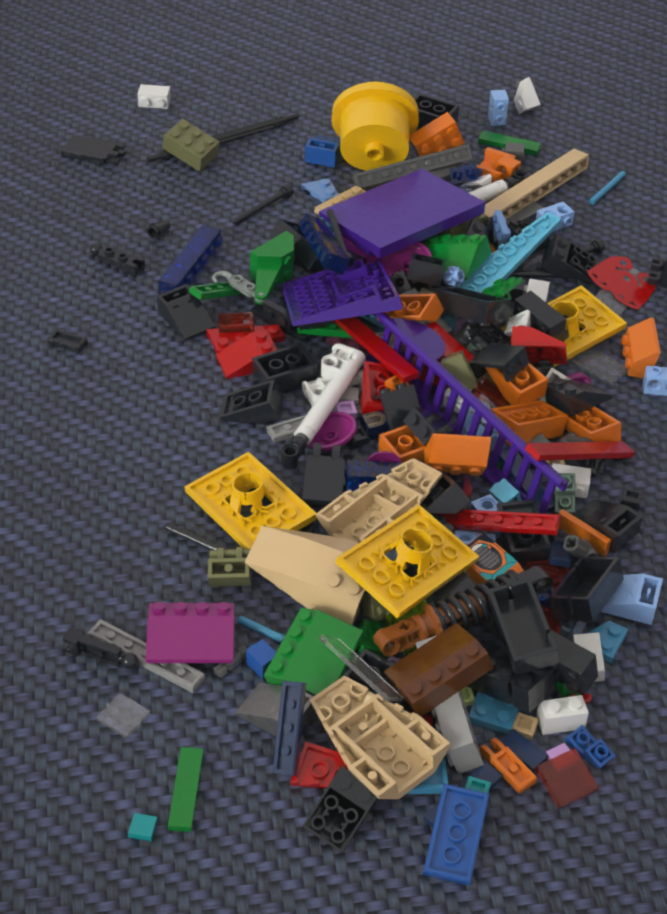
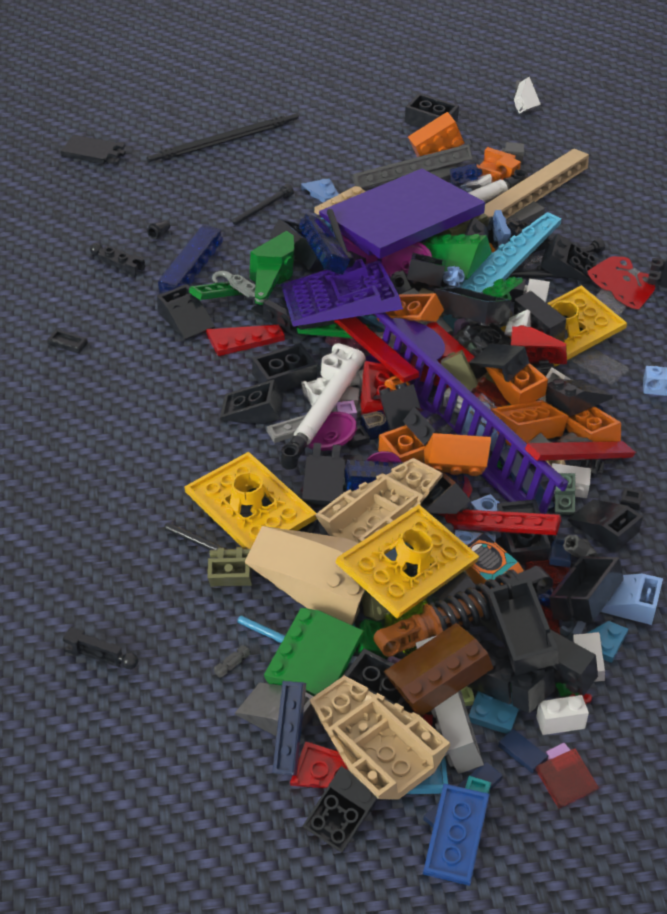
light grey tile [87,619,206,693] -> none
clear piece [96,693,150,738] -> none
teal tile [128,813,158,842] -> none
white brick [138,84,171,109] -> none
magenta slope [146,602,235,663] -> none
olive brick [163,118,220,172] -> none
green tile [168,747,204,832] -> none
red slope [216,330,277,379] -> none
clear red tile [218,312,254,333] -> none
blue brick [246,639,276,679] -> none
blue slope [305,135,341,167] -> none
clear piece [319,634,403,702] -> none
yellow piece [331,82,419,171] -> none
green tile [478,131,541,156] -> none
orange hinge [479,738,537,794] -> none
light blue brick [488,90,509,126] -> none
medium azure brick [489,478,522,503] -> none
tan tile [511,712,539,740] -> none
light blue brick [536,202,575,231] -> none
orange tile [558,509,611,557] -> none
blue slope [565,725,616,769] -> none
magenta arm [566,372,591,384] -> none
dark azure bar [589,171,626,205] -> none
orange slope [621,318,661,378] -> none

